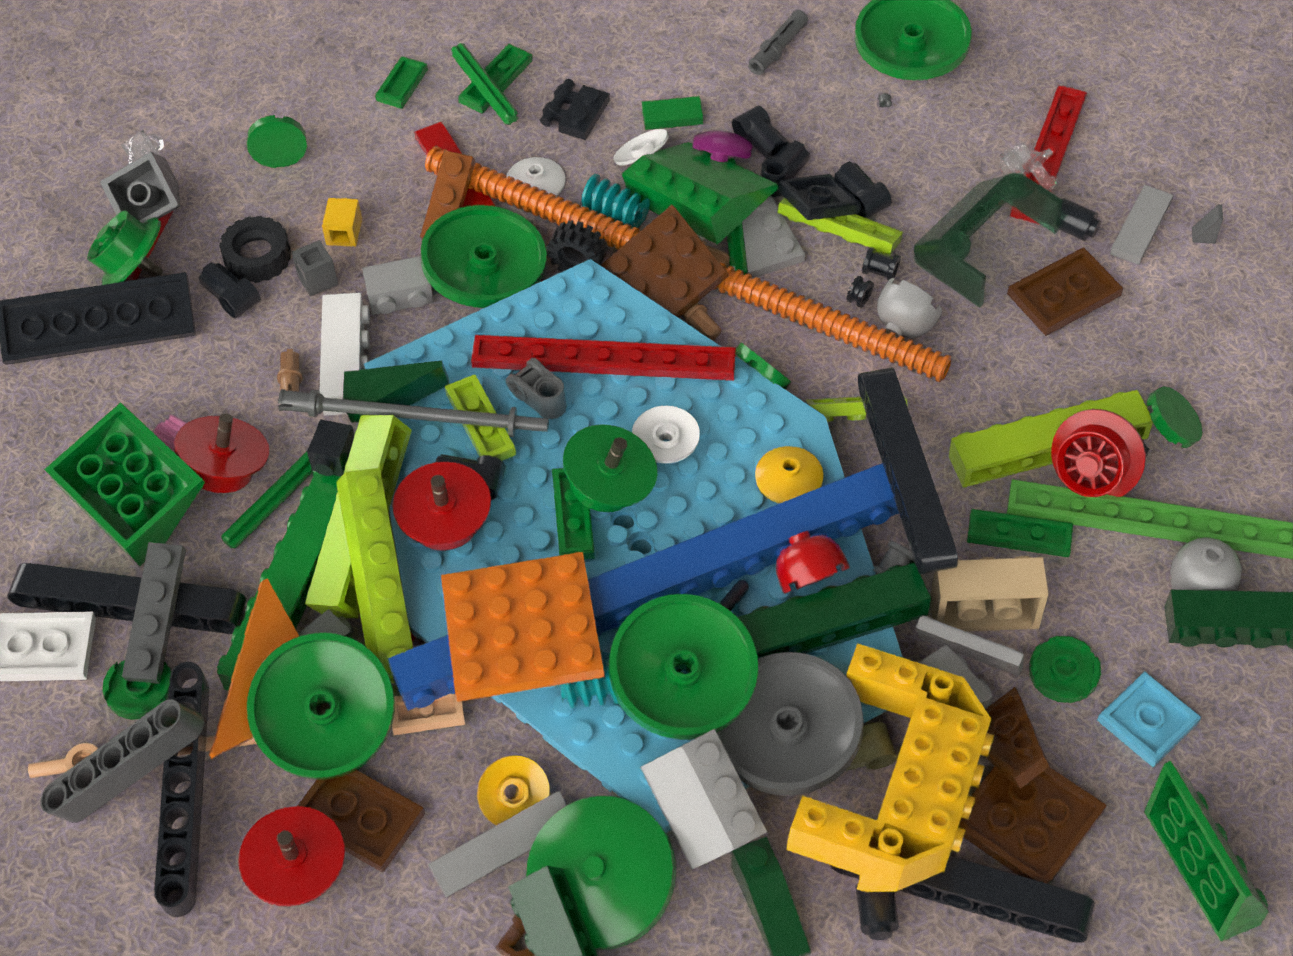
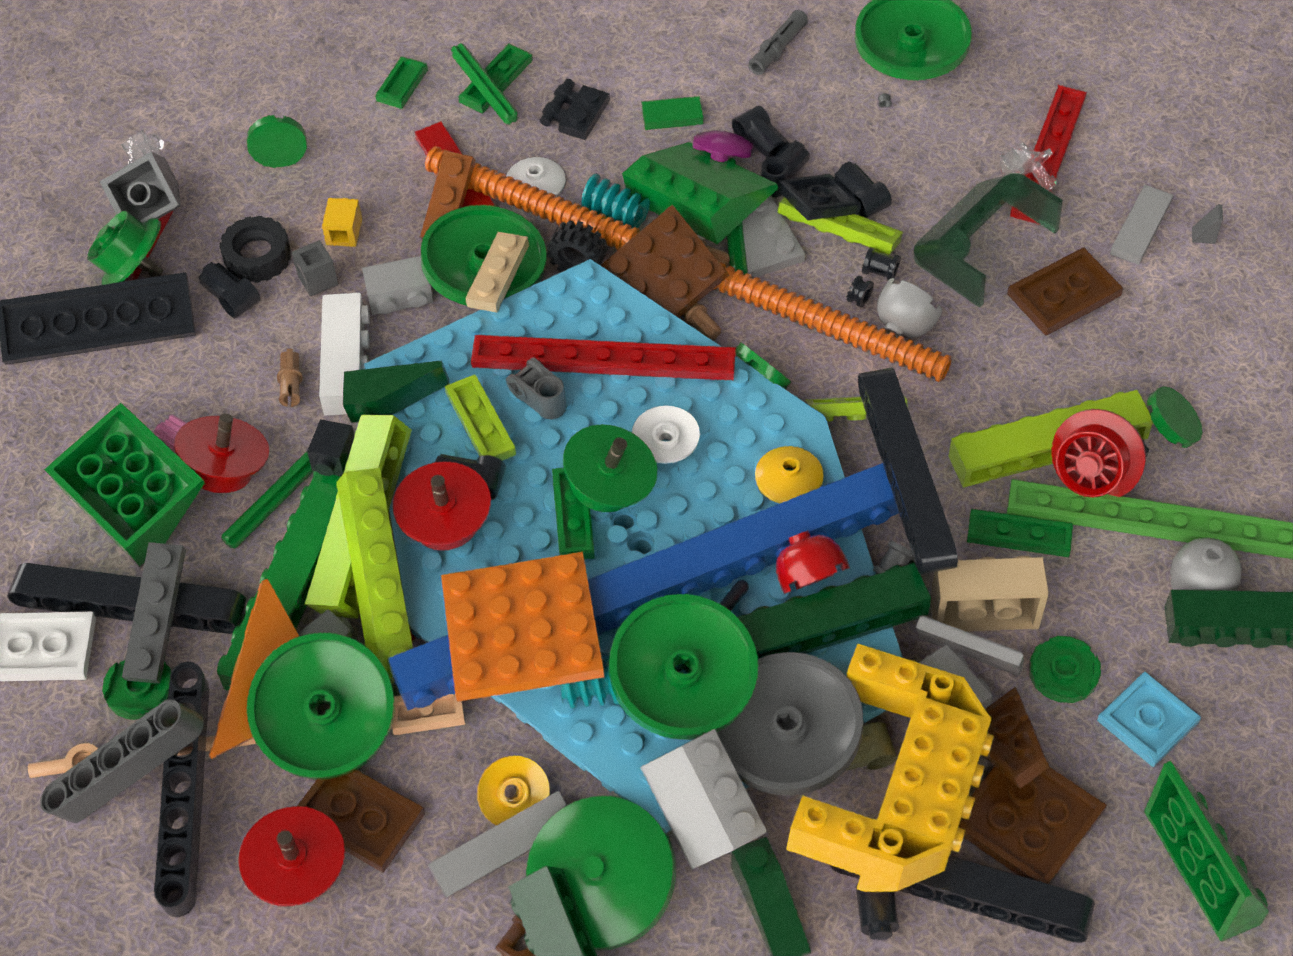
dark grey bar [278,389,549,437] -> none
white dish [613,129,669,165] -> none
black brick [1050,198,1101,241] -> none
none -> tan plate [465,232,529,313]

